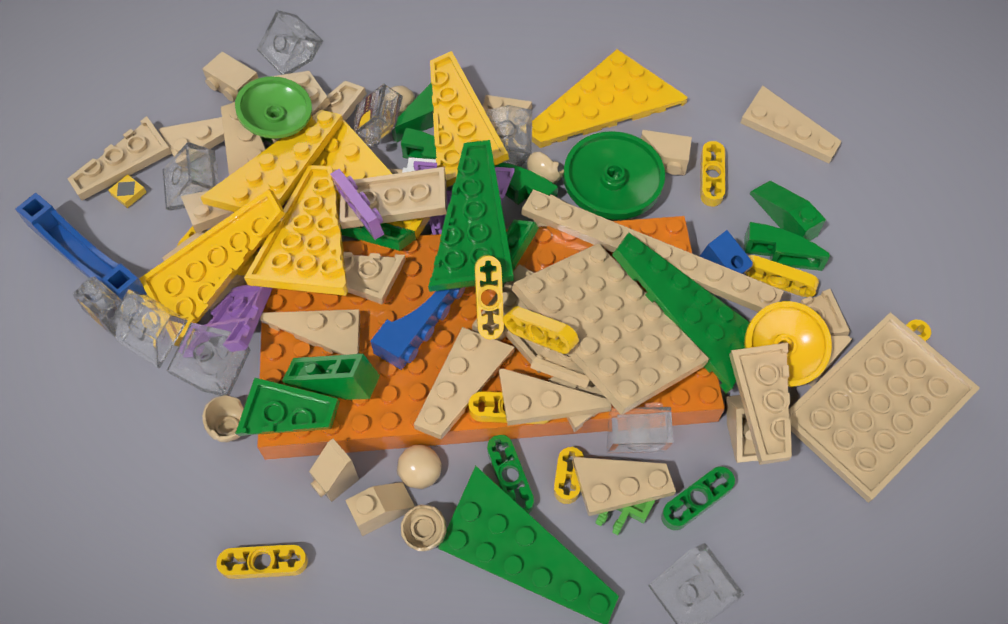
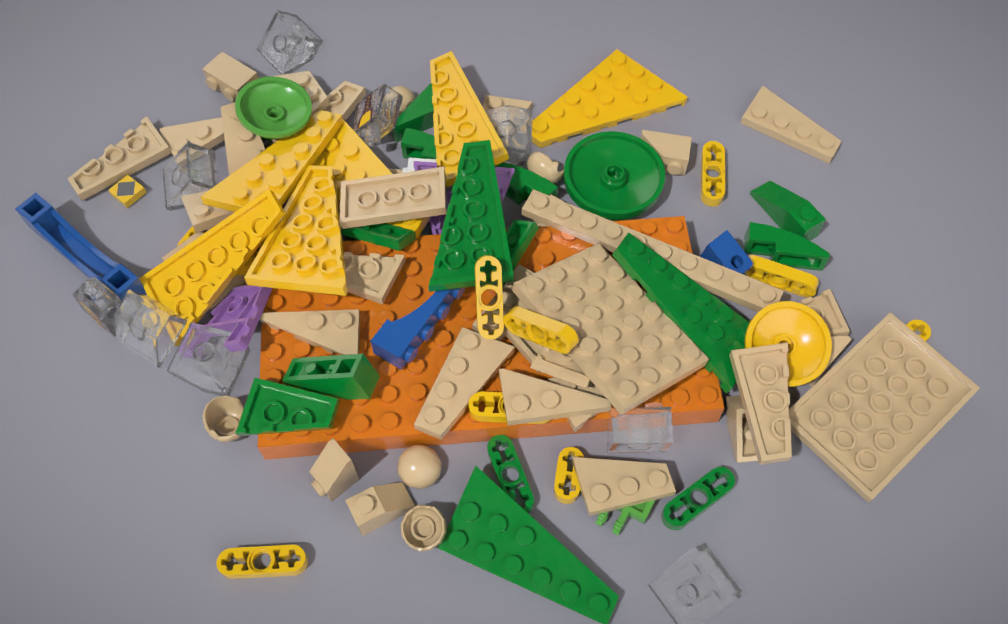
medium lavender plate [330,169,384,240] -> none

